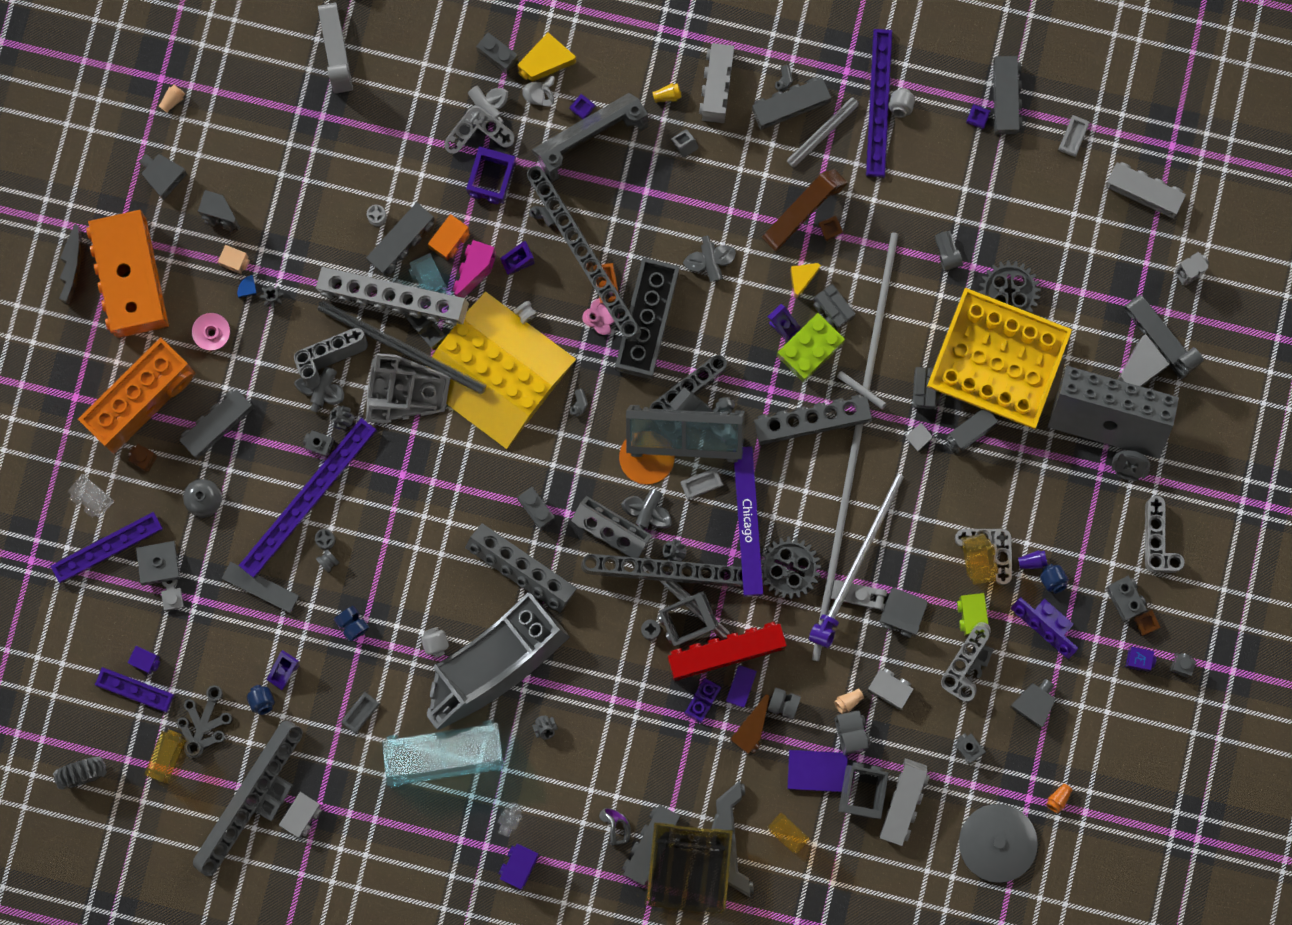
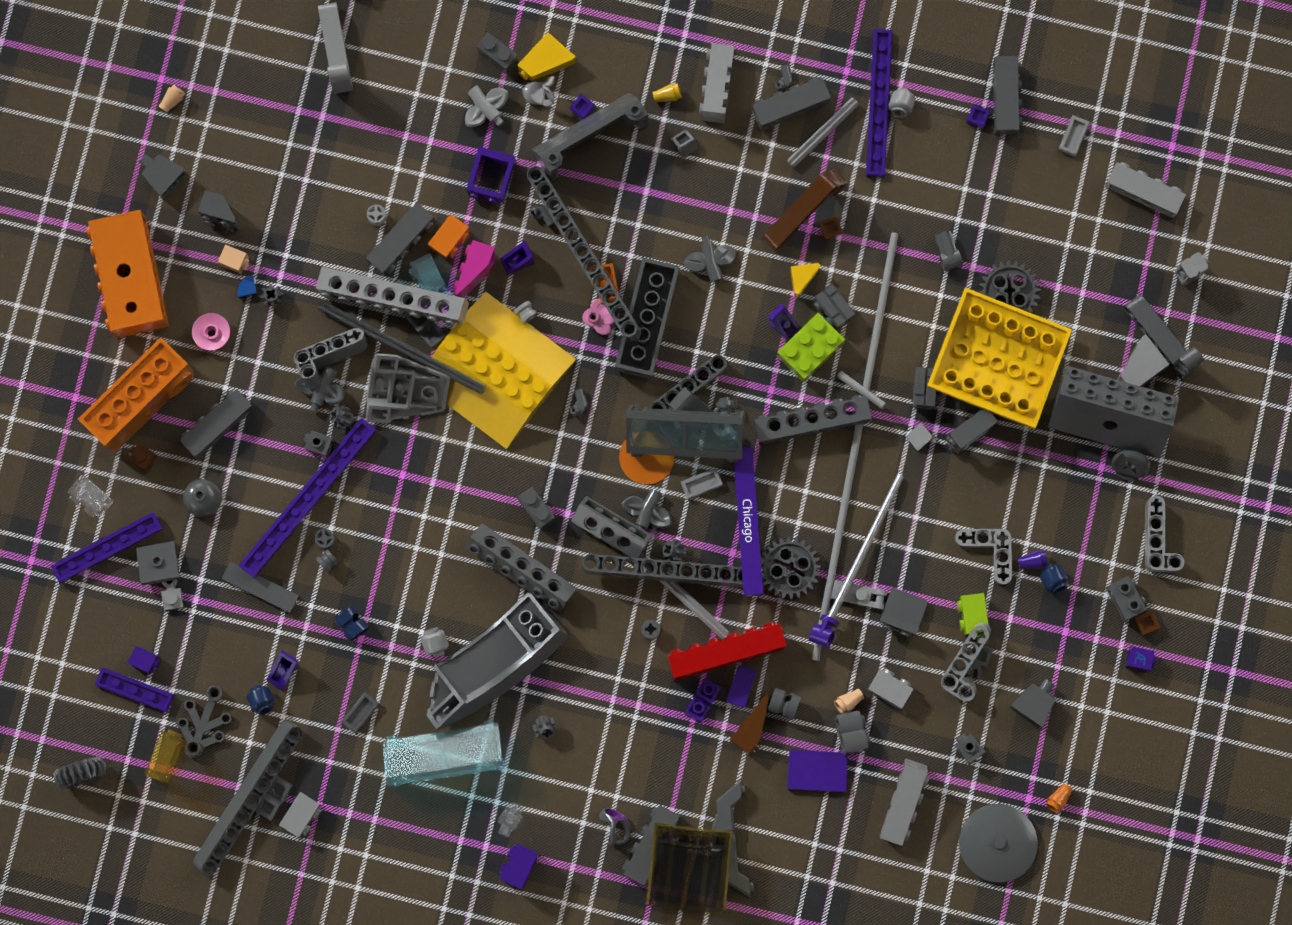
dark grey slope [59,224,82,305] -> none
light grey beam [444,106,514,154] -> none
dark grey window [658,591,719,646] -> none
clear yellow window [766,813,810,855] -> none
dark grey window [838,762,889,819] -> none
clear yellow brick [961,534,998,585] -> none
dark purple bracket [1010,598,1078,659] -> none
dark grey brick [1170,653,1196,678] -> none

